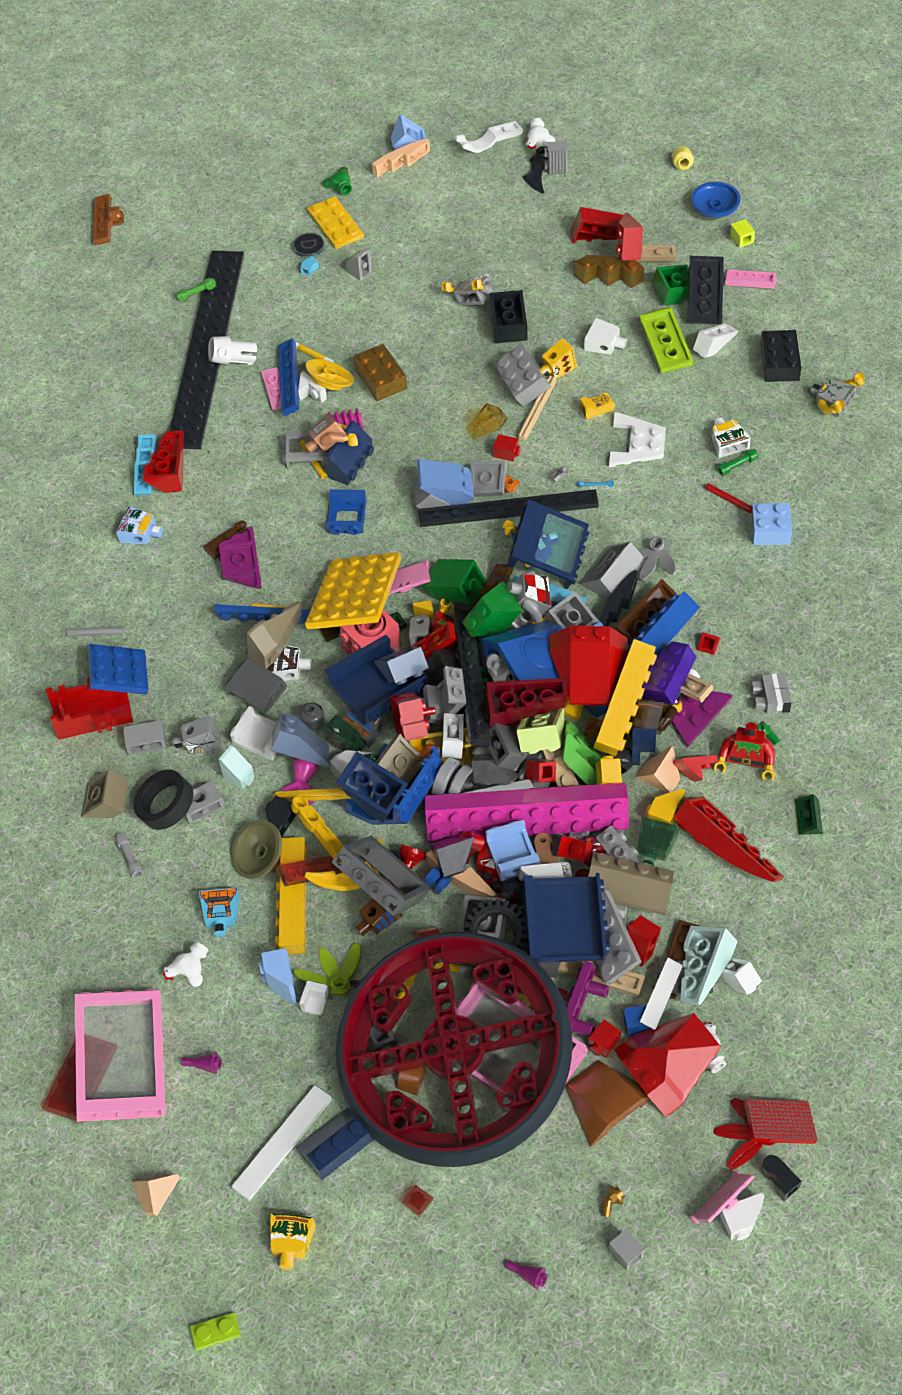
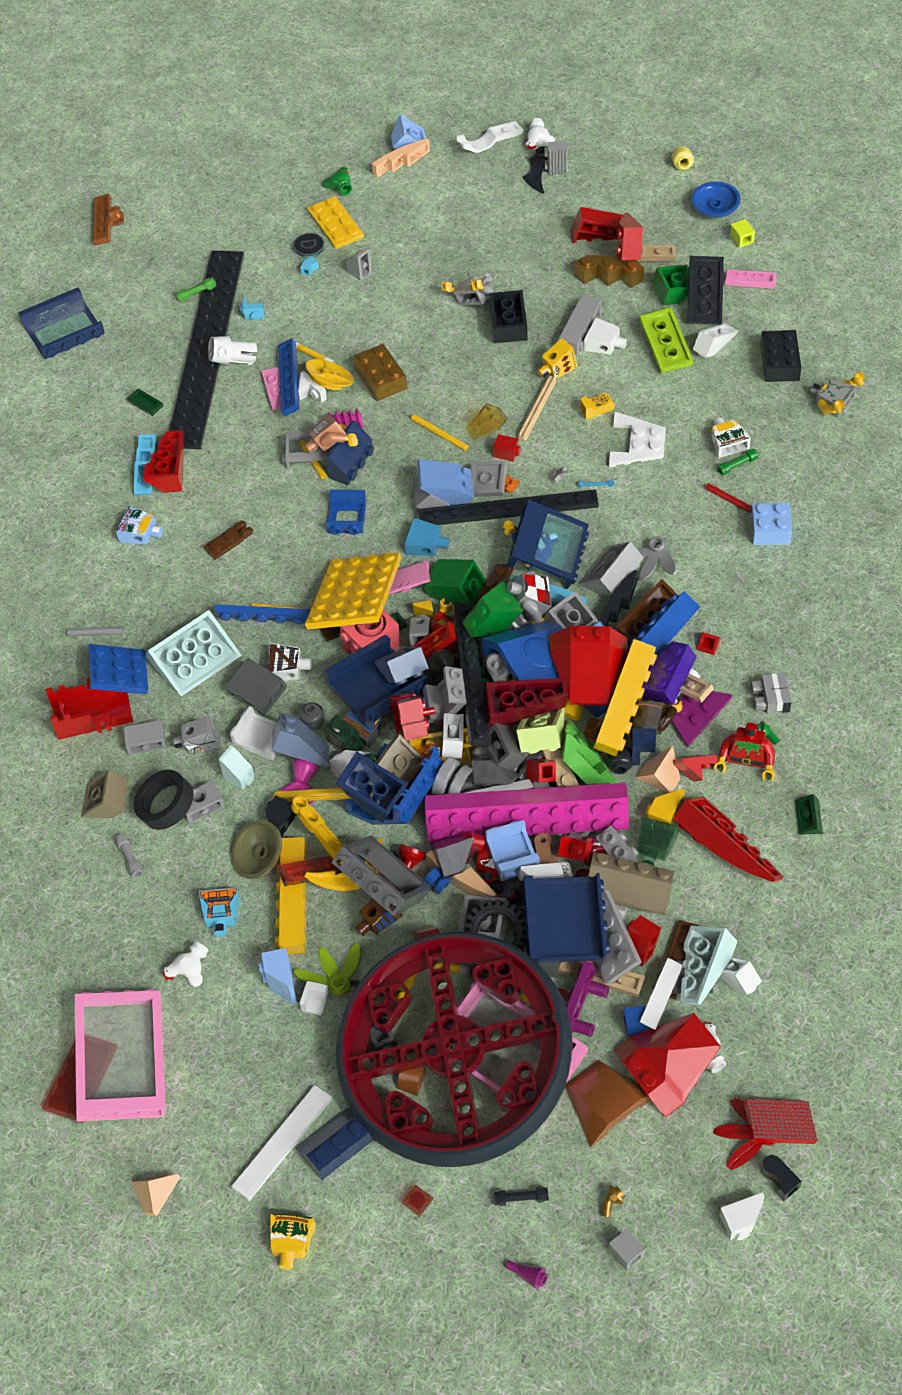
magenta cone [181,1052,222,1074] -> none
lime plate [190,1312,241,1351] -> none
magenta wing [219,526,262,589] -> none
dark tan wedge [246,601,302,669] -> none
light grey brick [494,343,551,407] -> none
red brick [588,1019,621,1058] -> none
yellow brick [595,756,622,784] -> none
bright pink door [689,1171,754,1224] -> none
none -> panel [18,287,105,360]
none -> dark green tile [127,388,164,416]
none -> light aqua slope [145,610,242,697]
none -> medium azure bracket [240,298,265,320]
none -> dark azure torso [405,518,450,556]
none -> yellow bar [411,414,469,451]
none -> black bar [494,1186,549,1206]
none -> light grey brick [558,294,603,356]

